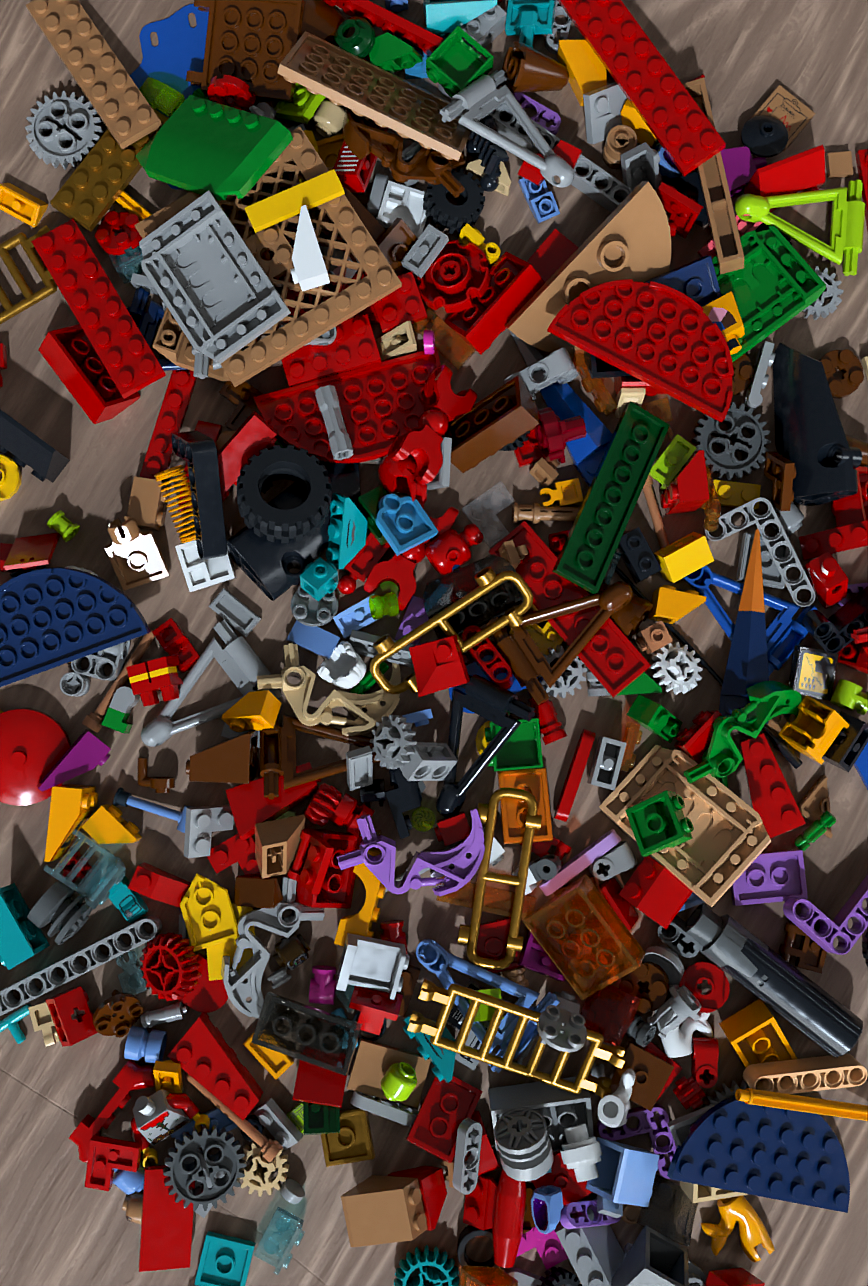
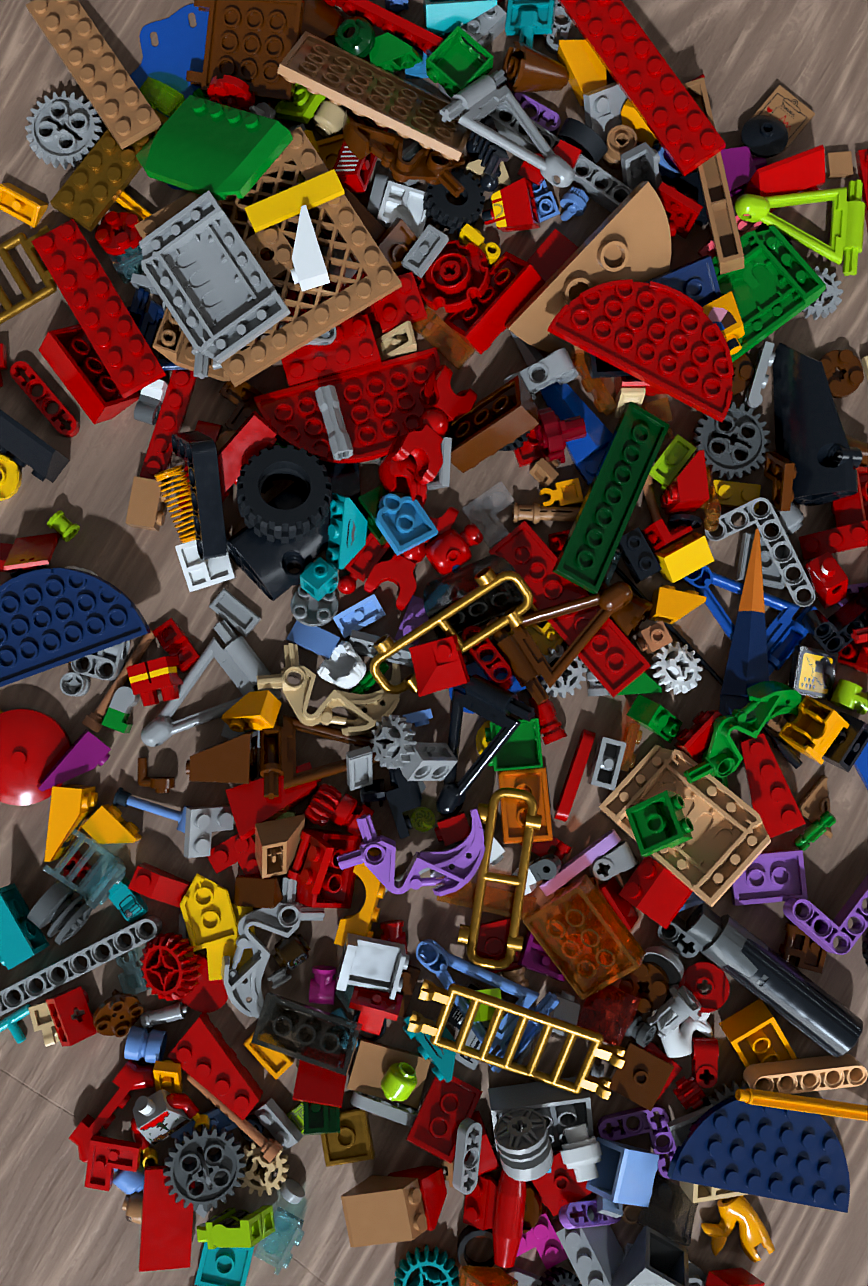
plate [105,516,169,591] -> none
clear neon green wheel [369,592,399,620] -> none
dark pink tile [423,330,435,355] -> none
medium nougat tile [498,540,528,571] -> none
medium blue rock [531,1185,564,1234] -> none
light grey plate [537,1005,587,1053] -> none
white piece [597,1068,635,1128] -> none
none -> red beam [10,361,80,438]
none -> dark grey leg [134,379,168,425]
none -> lime hips [197,1205,275,1249]
none -> red torso [482,177,540,232]
none -> black tyre [558,118,608,164]
none -> medium blue piece [560,187,589,221]
none -> red piece [642,514,702,553]

